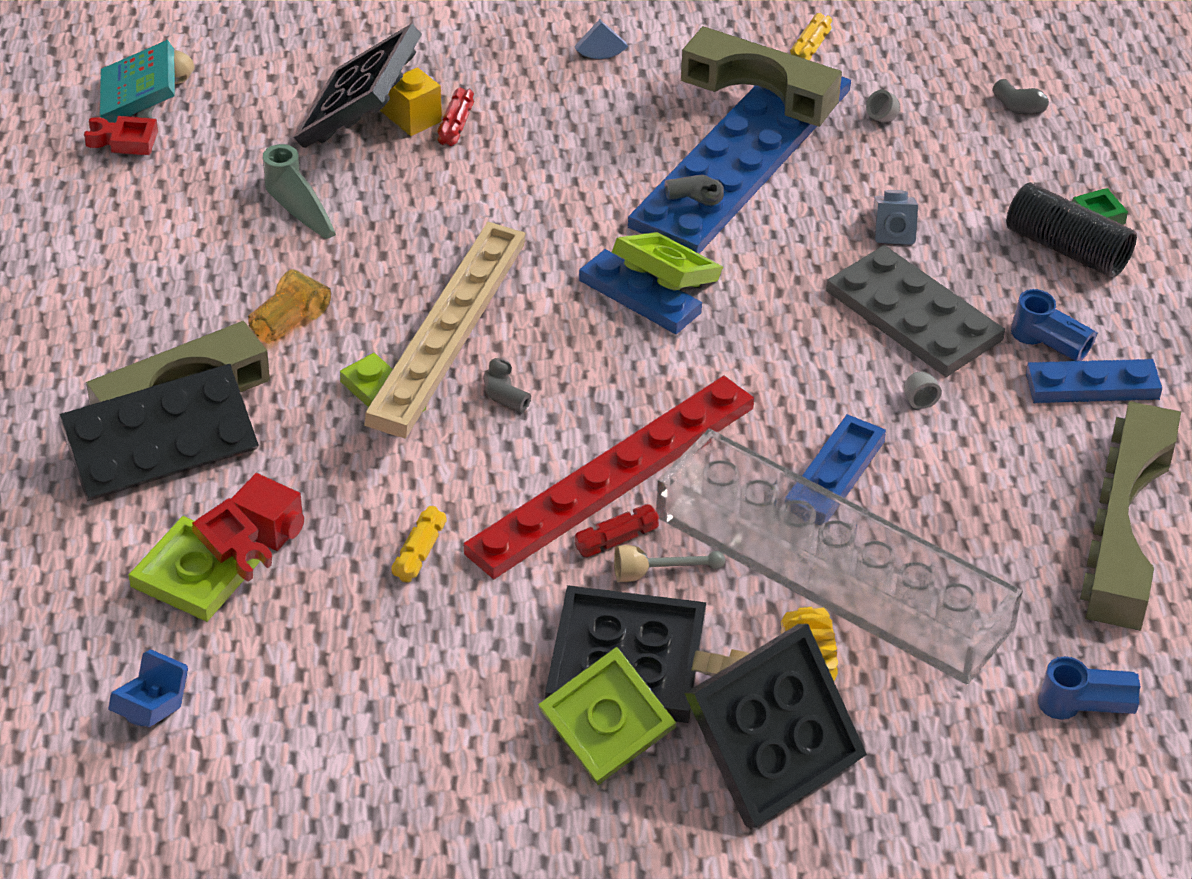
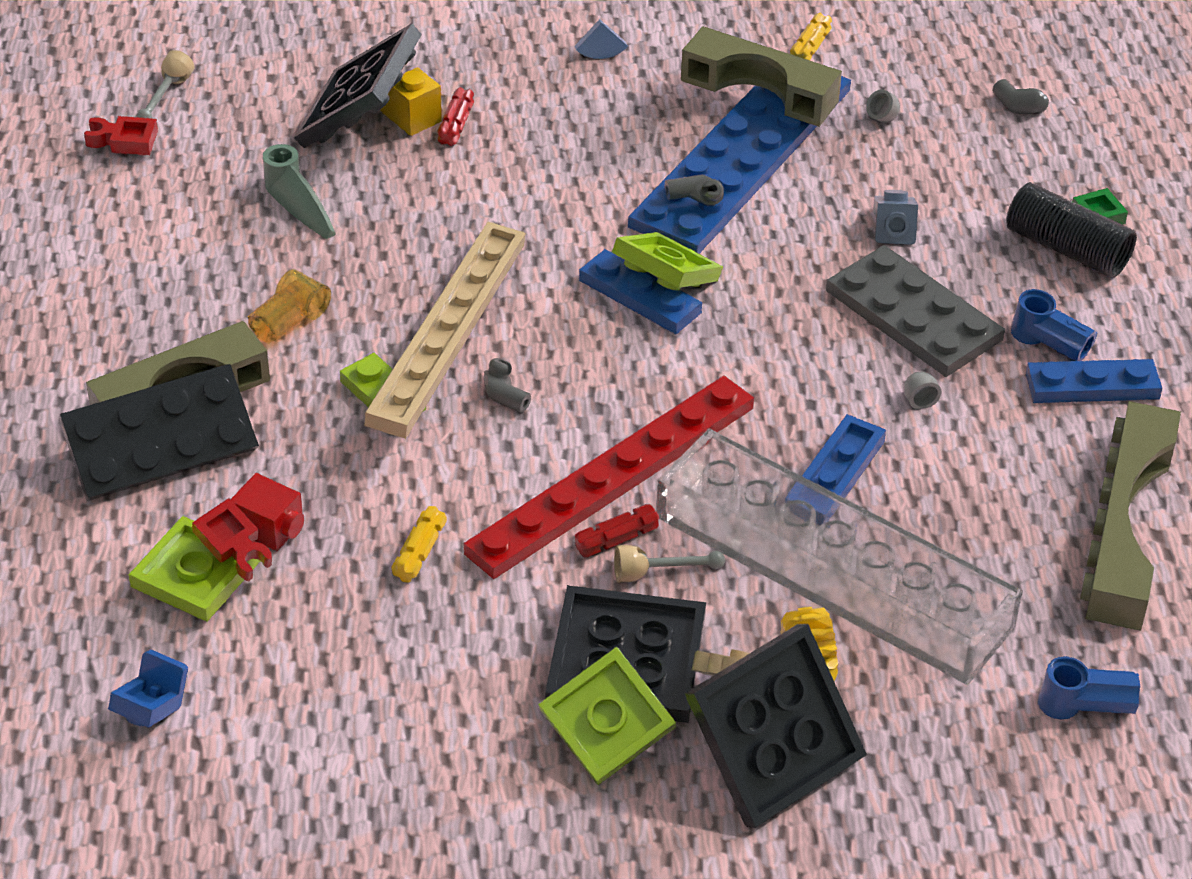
teal tile [100,40,175,123] -> none

